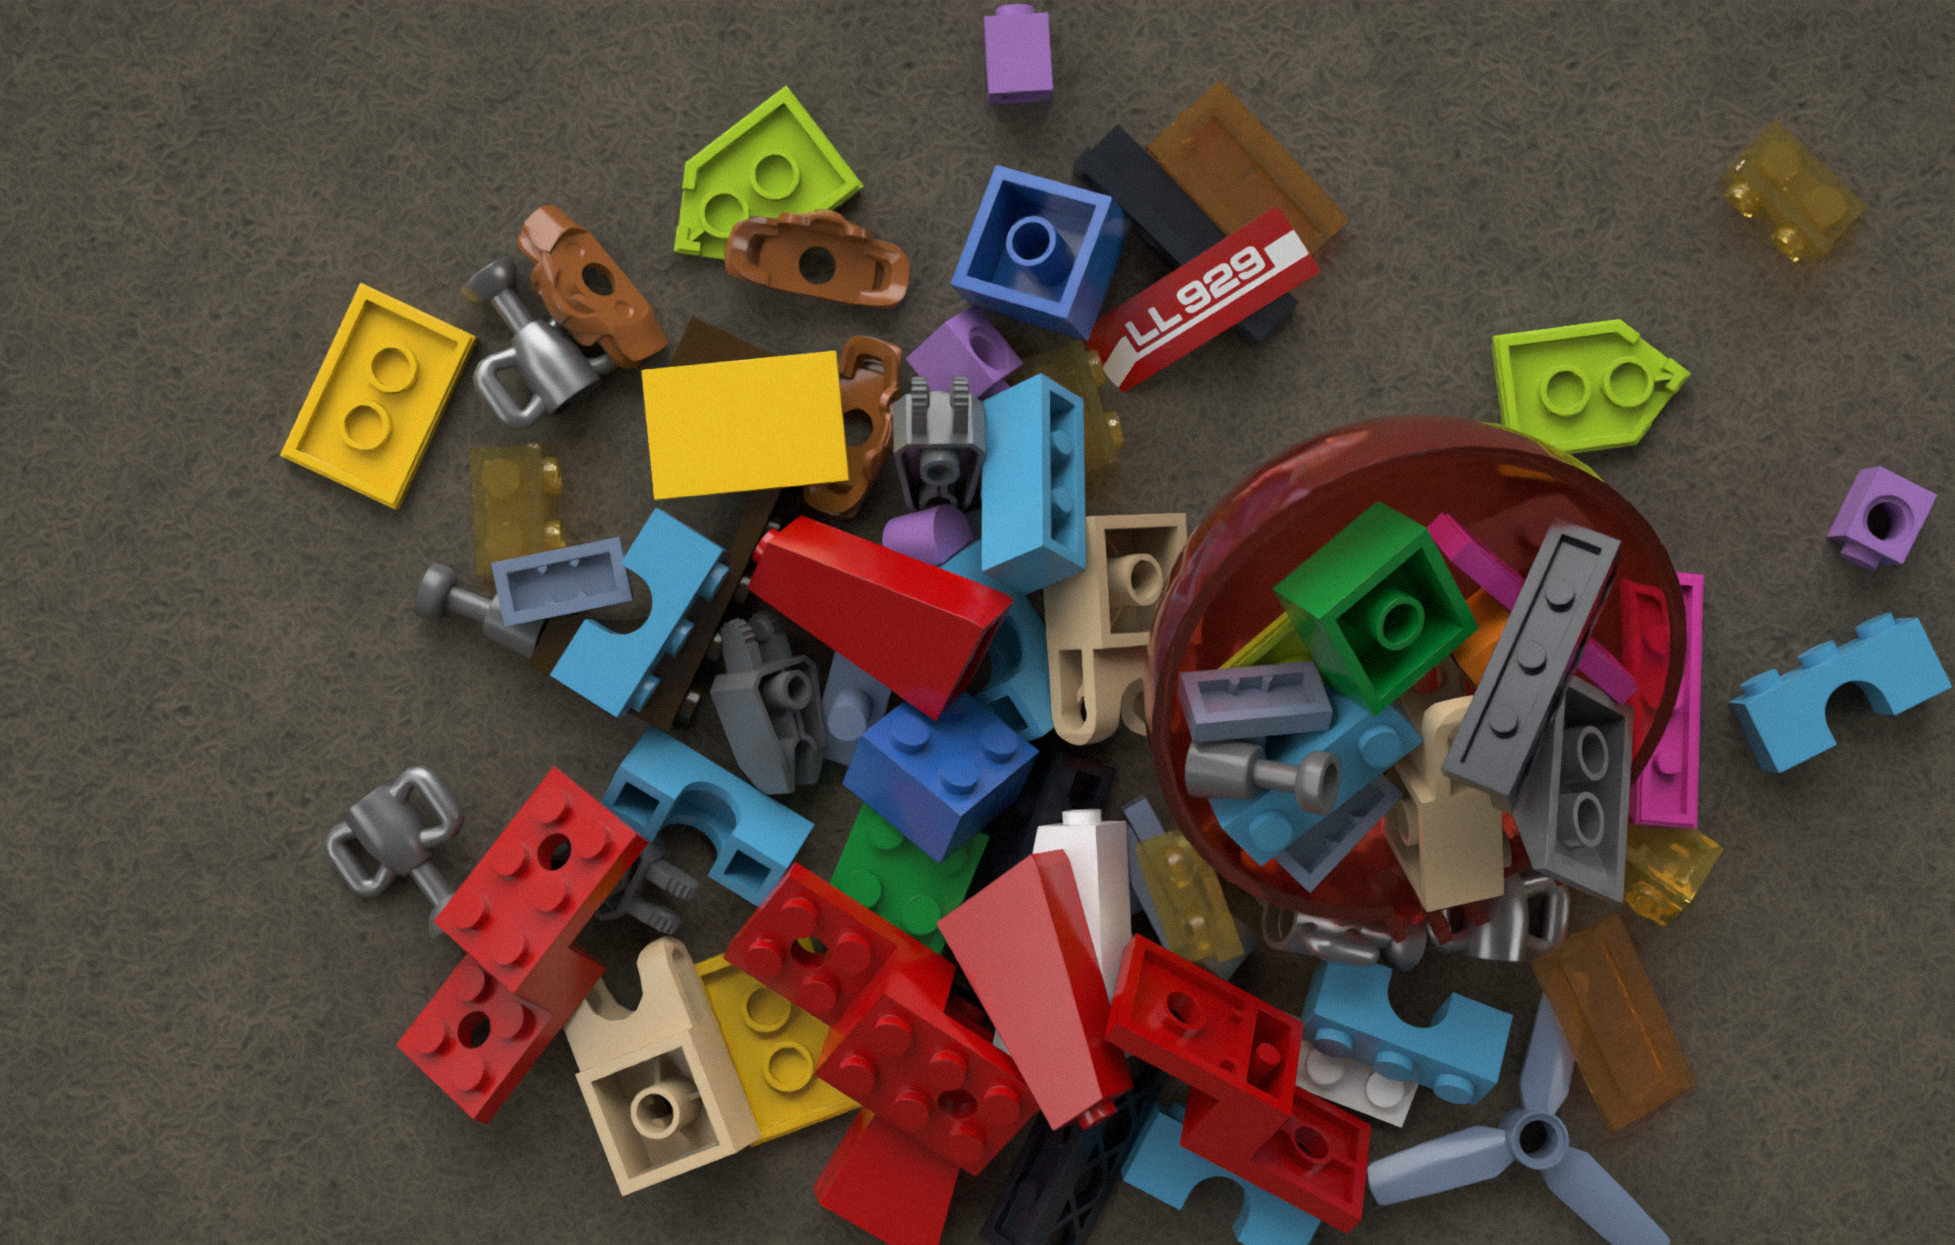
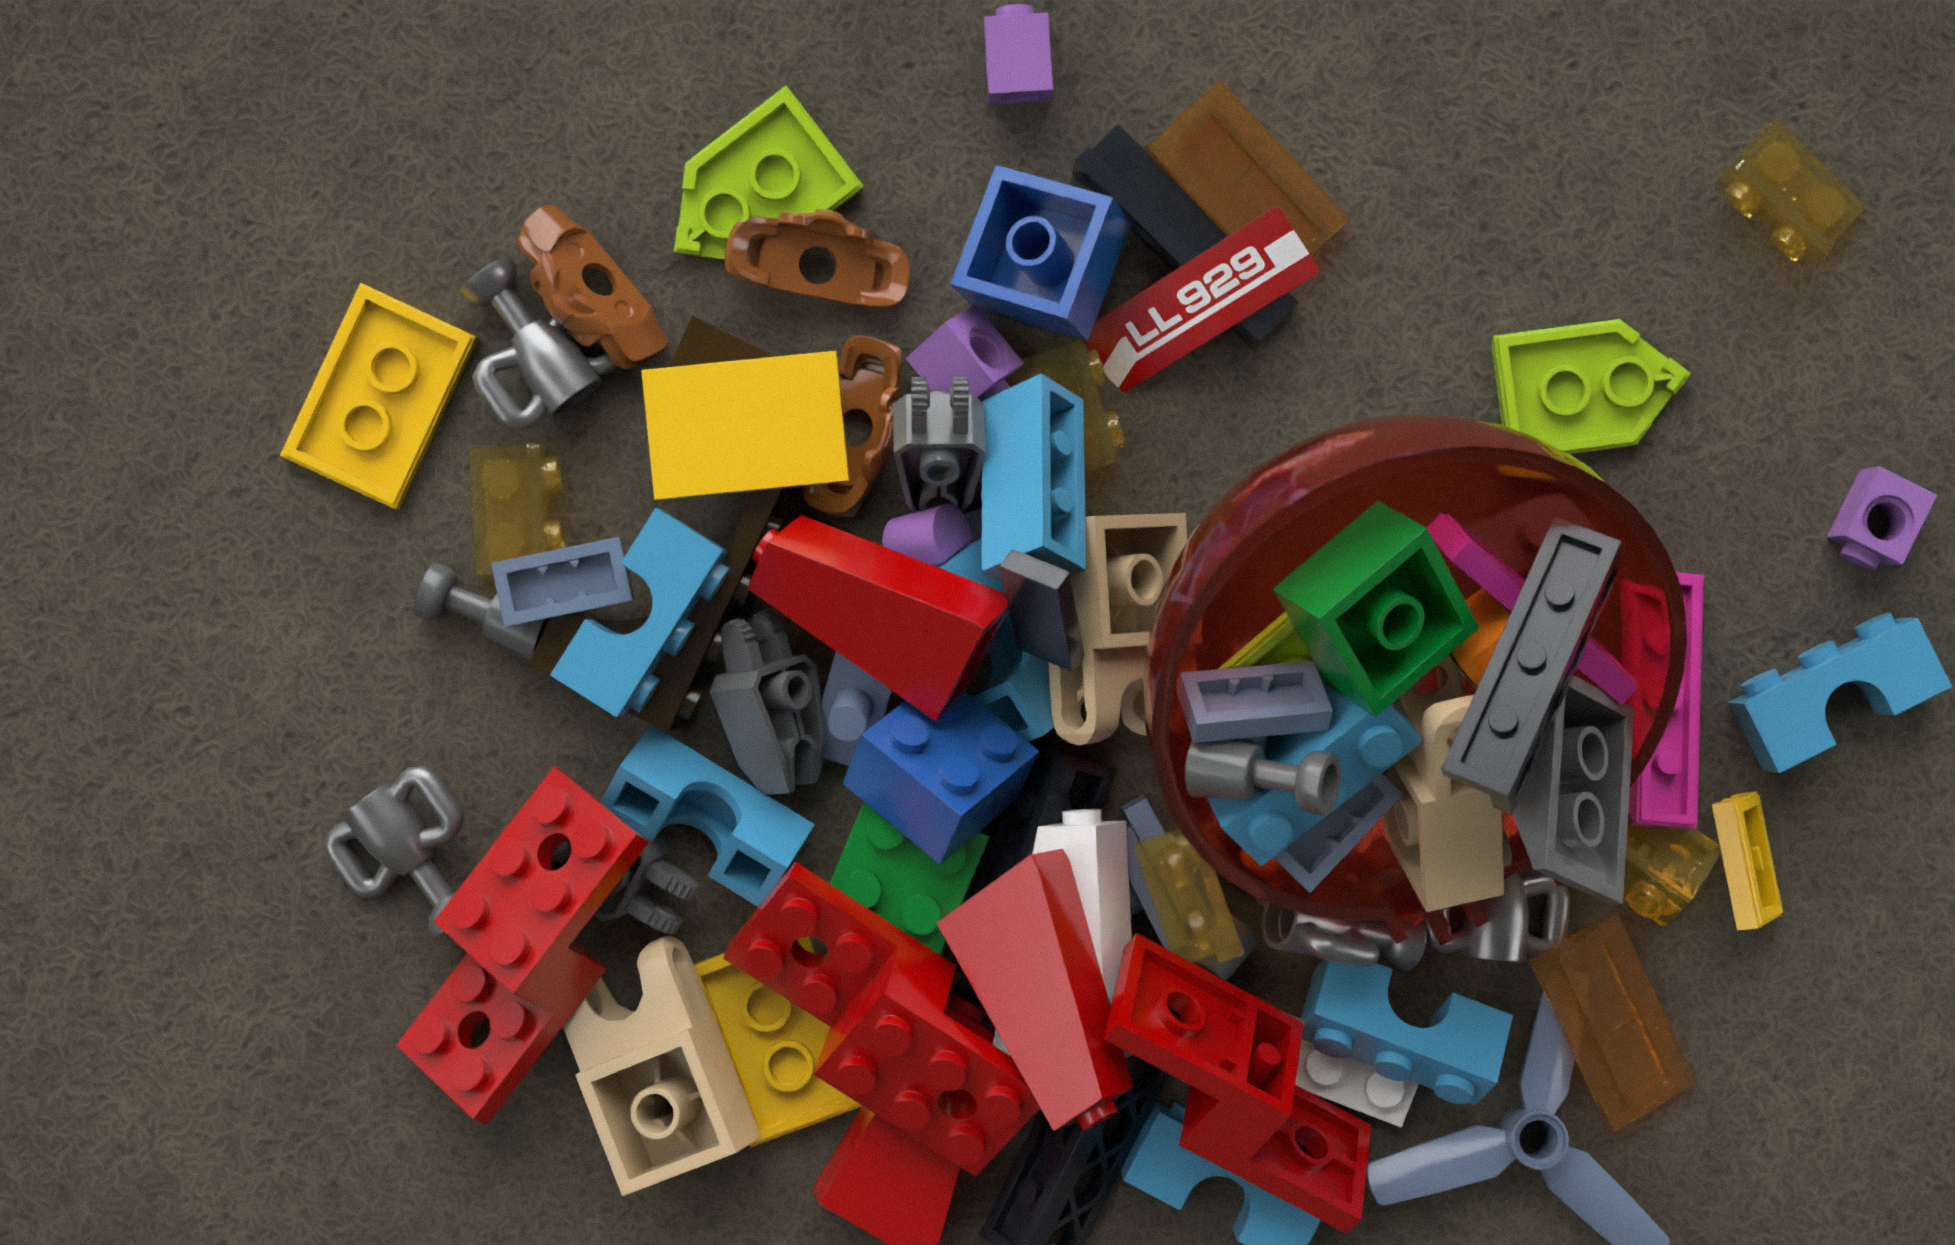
none -> black tile [999,550,1085,672]
none -> yellow tile [1712,791,1783,931]

